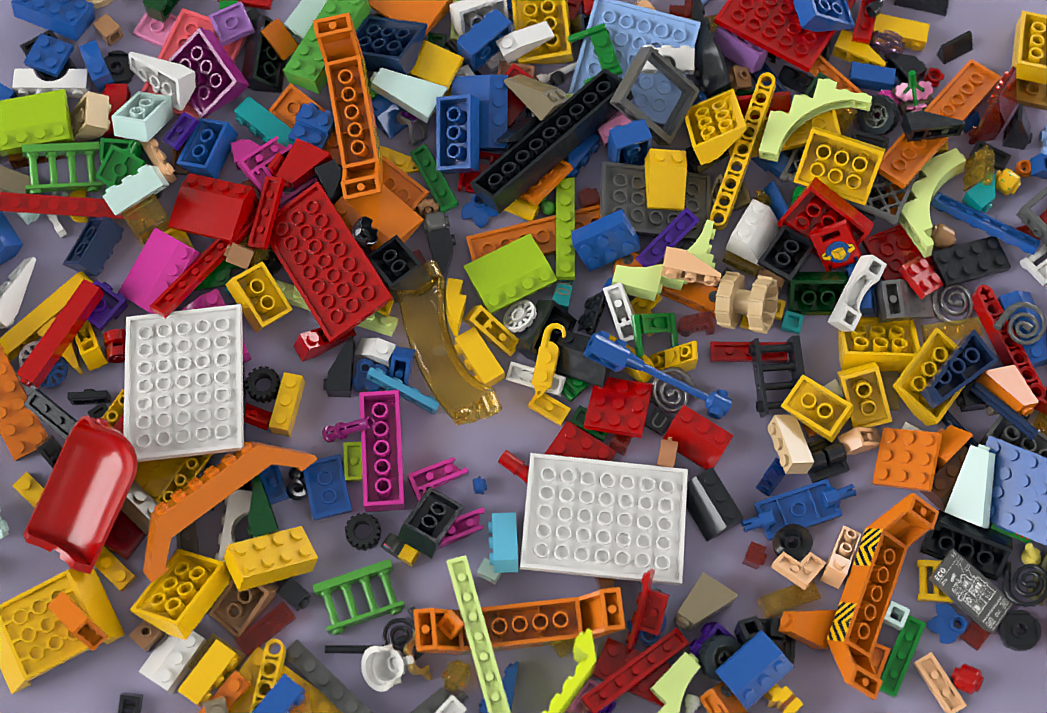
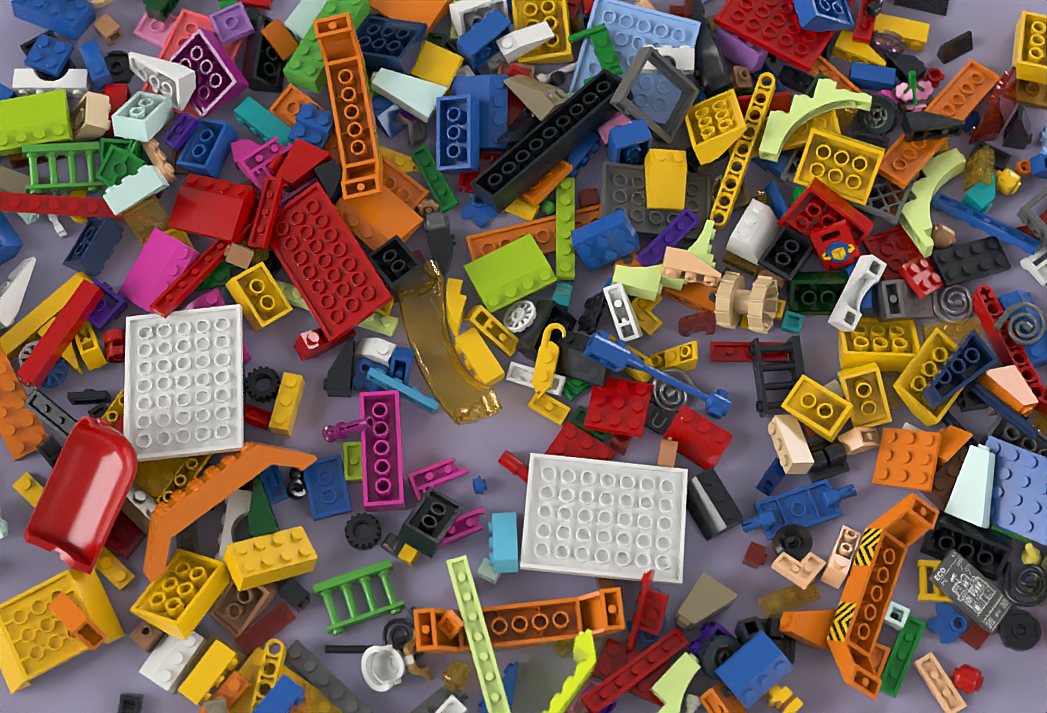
black hair [352,216,378,247] -> none
green plate [631,313,679,357] -> none

